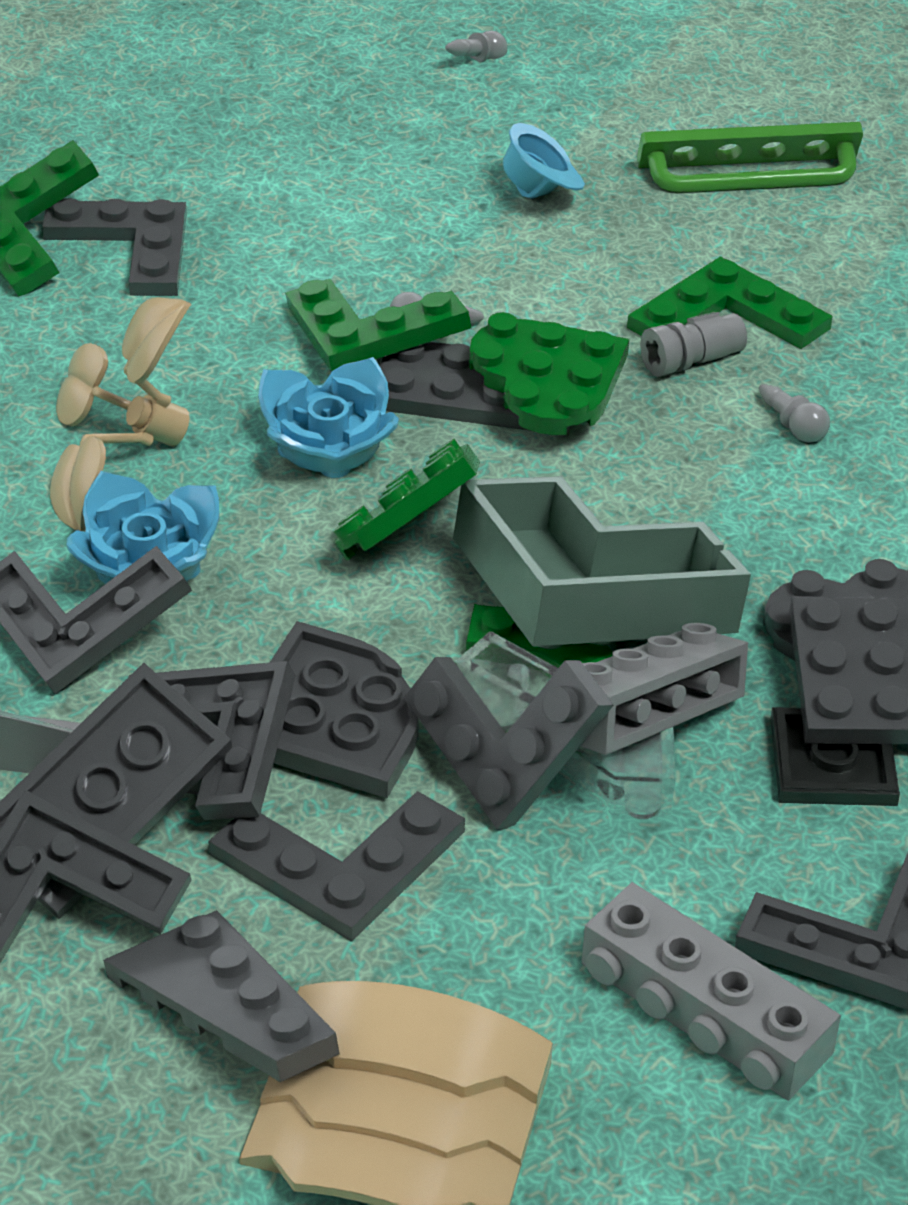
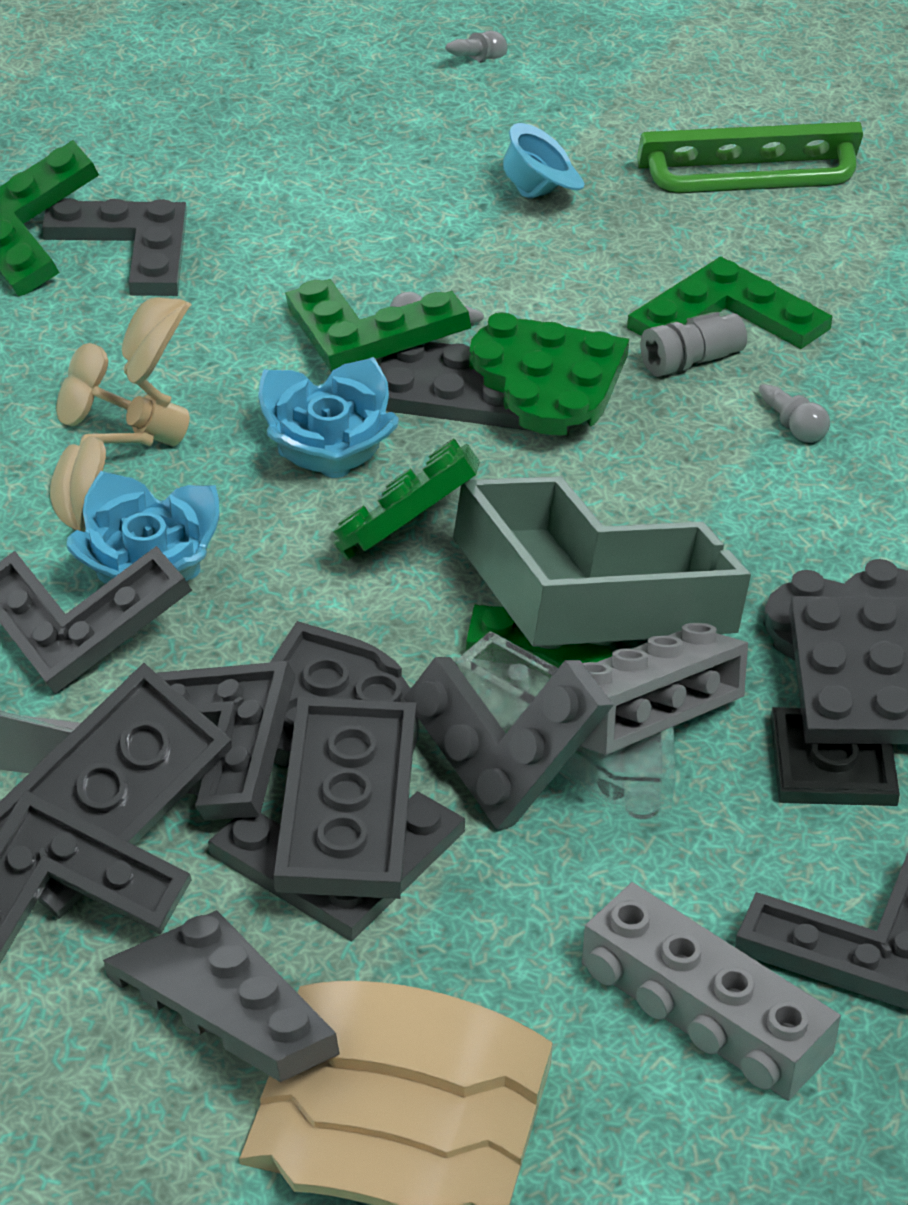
none -> dark grey plate [274,697,416,899]

